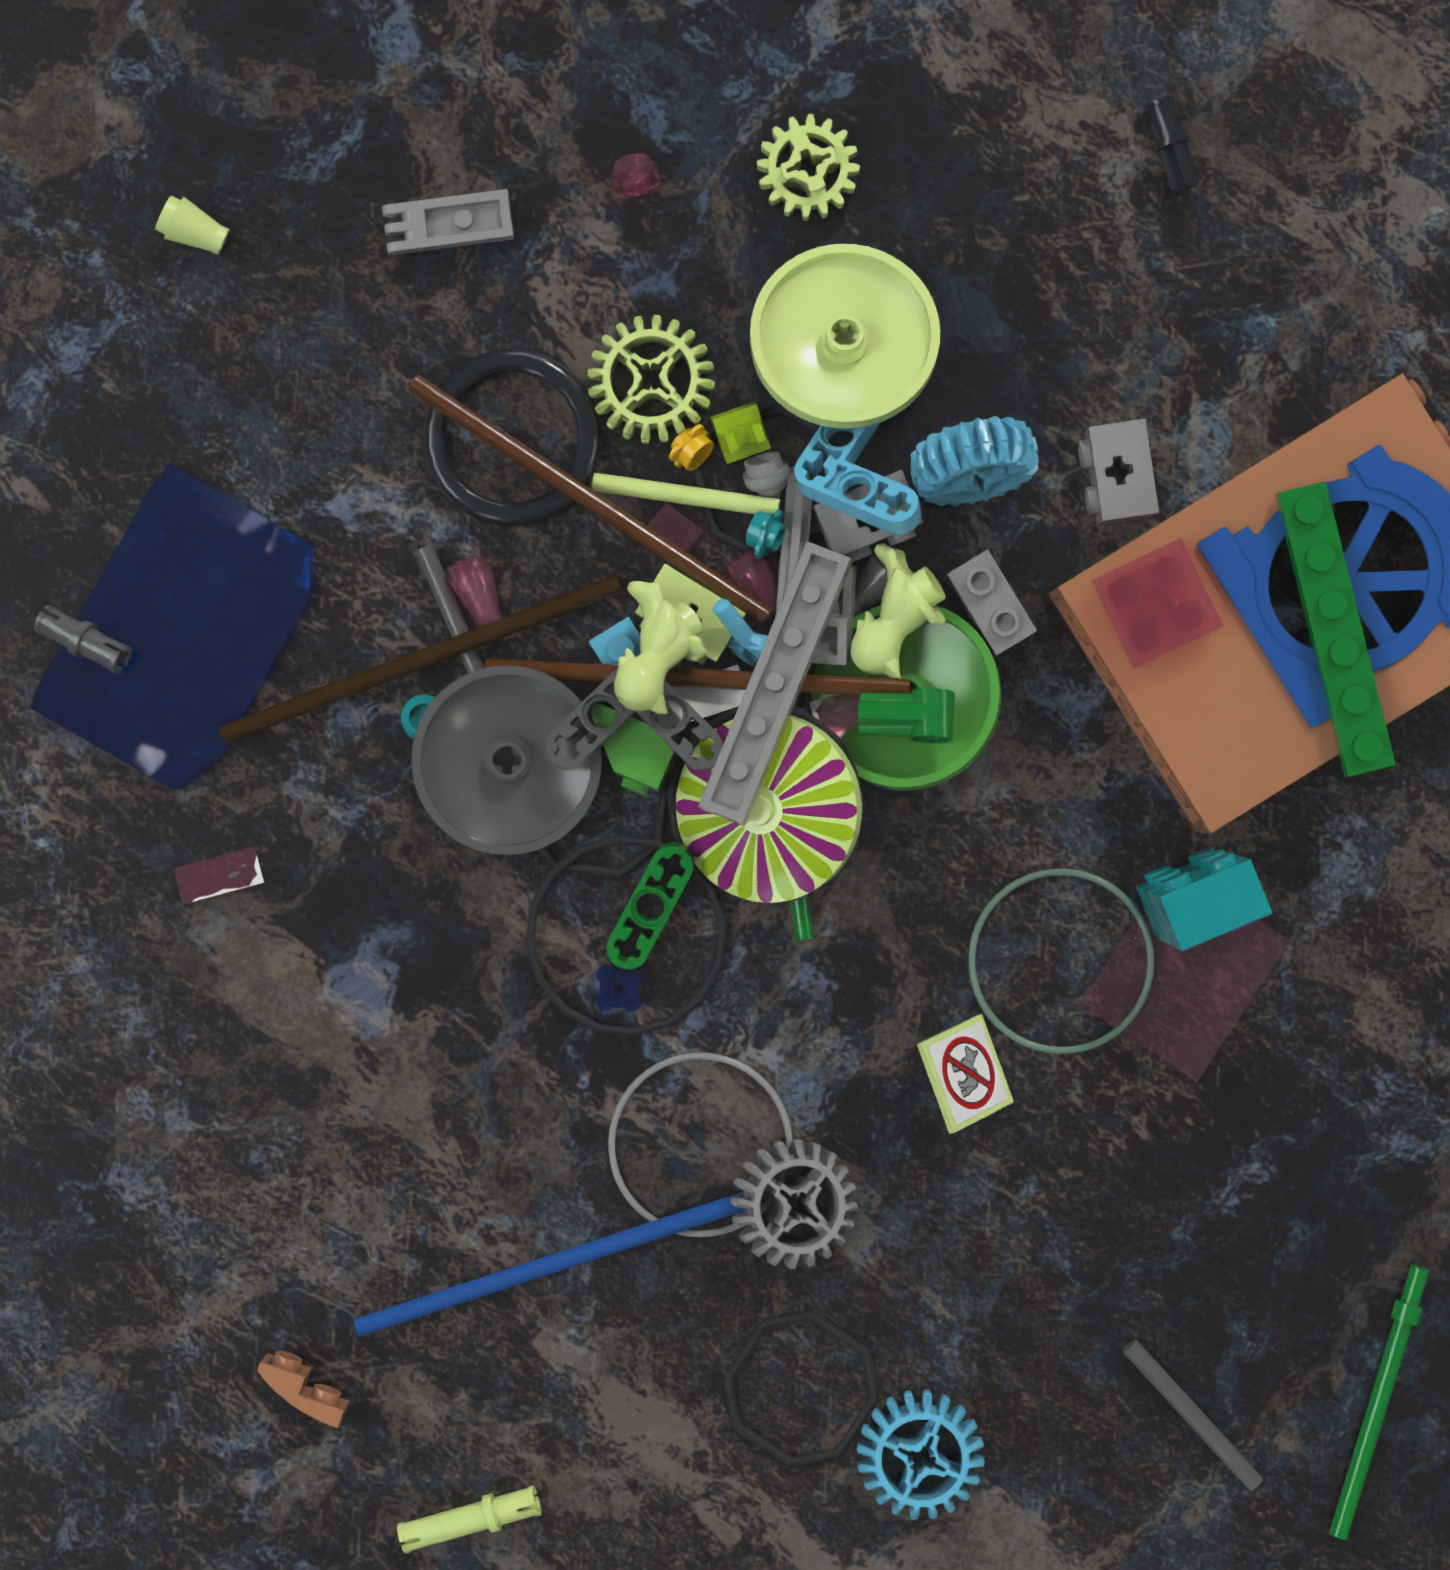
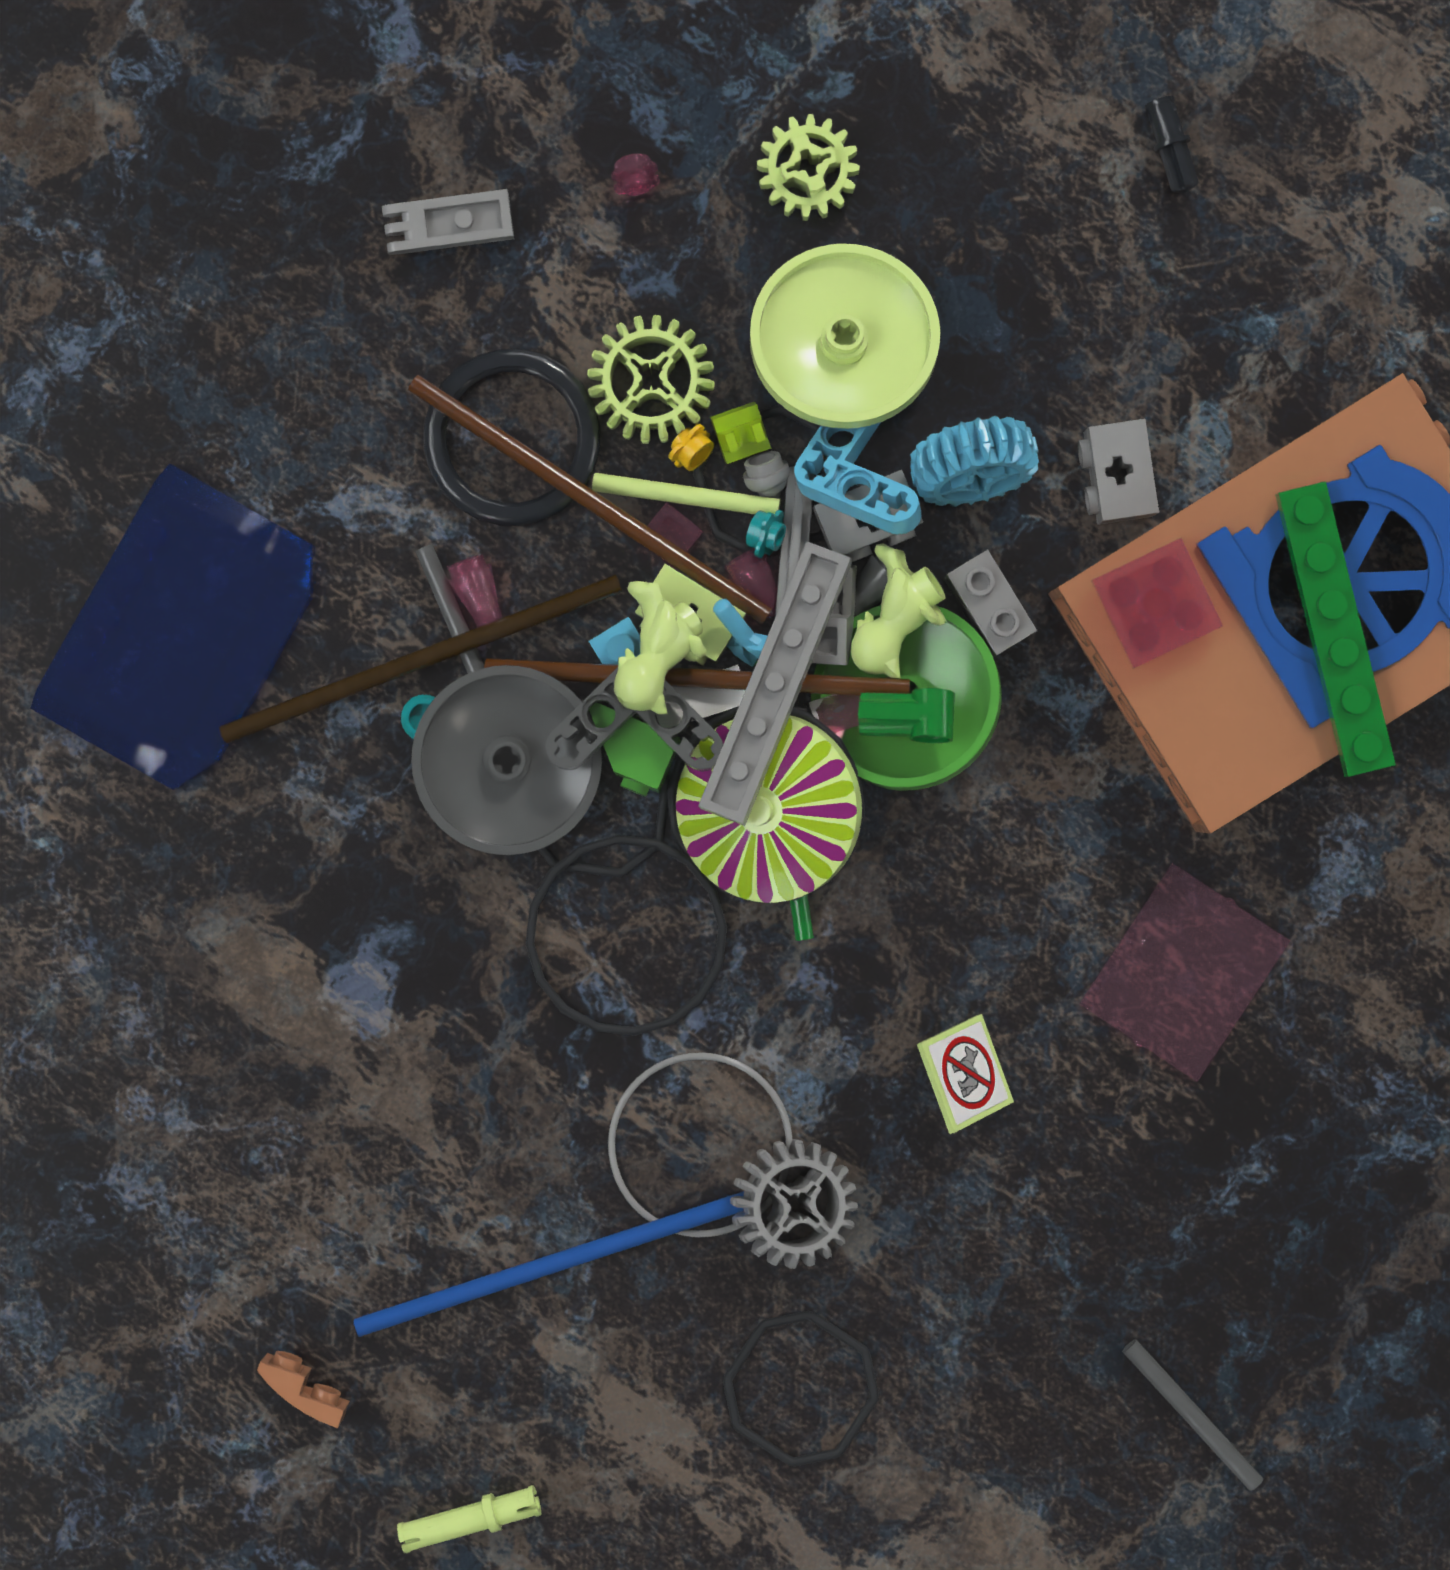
dark grey pin [34,605,132,674] -> none
yellowish green cone [155,196,230,255] -> none
clear pink sticker [173,847,264,904] -> none
clear blue plate [595,965,642,1012] -> none
green beam [607,842,694,970] -> none
medium azure gear [857,1390,985,1520] -> none
sand green piece [968,868,1154,1054] -> none
teal brick [1135,847,1273,951] -> none
green bar [1329,1264,1430,1540] -> none

